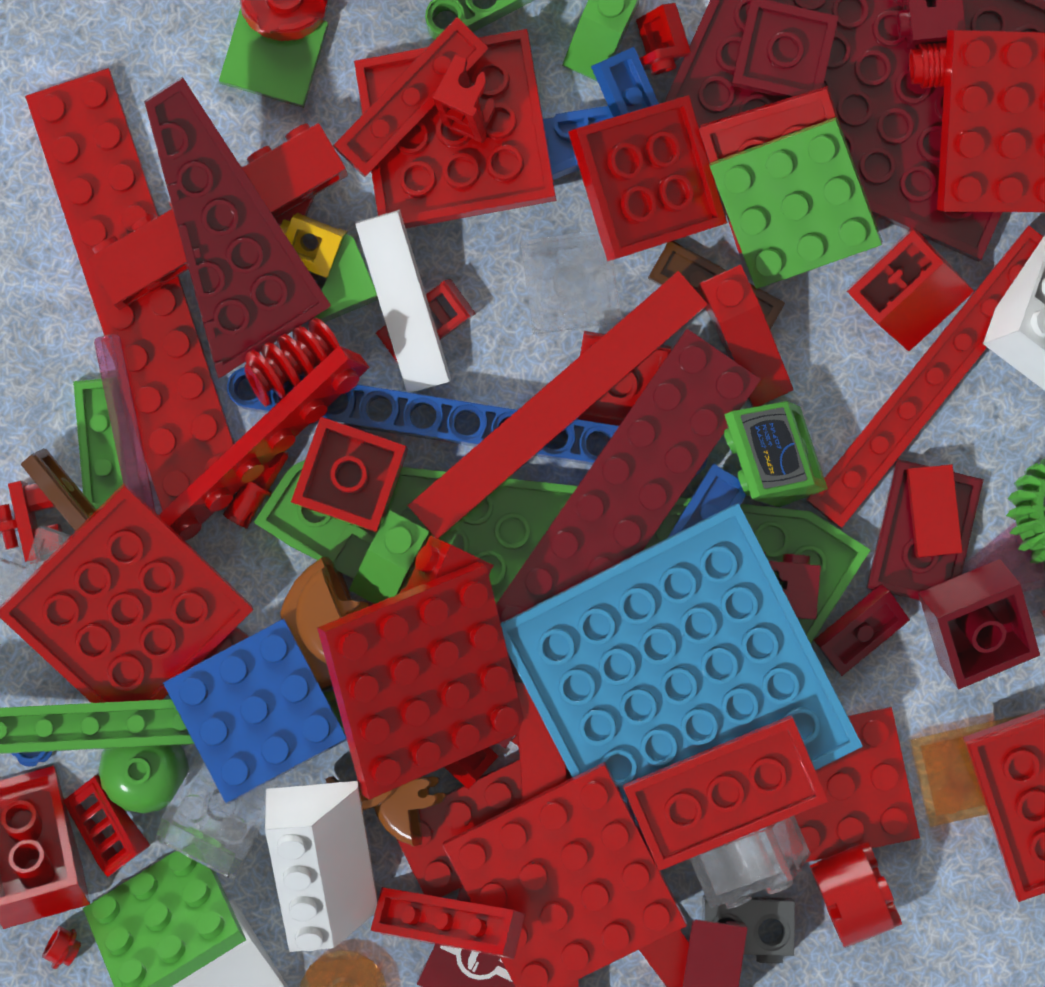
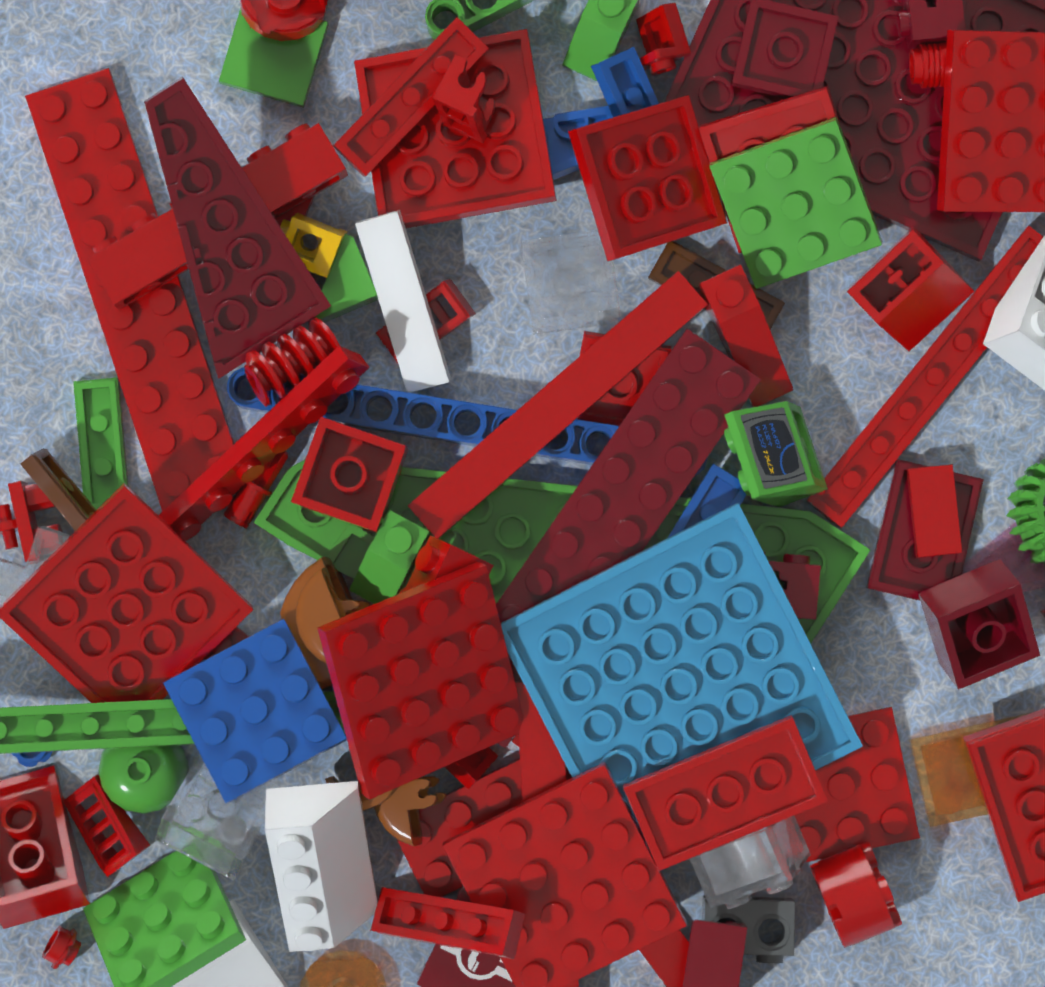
clear pink axle [94,334,156,513] -> none
dark red plate [813,584,910,676] -> none

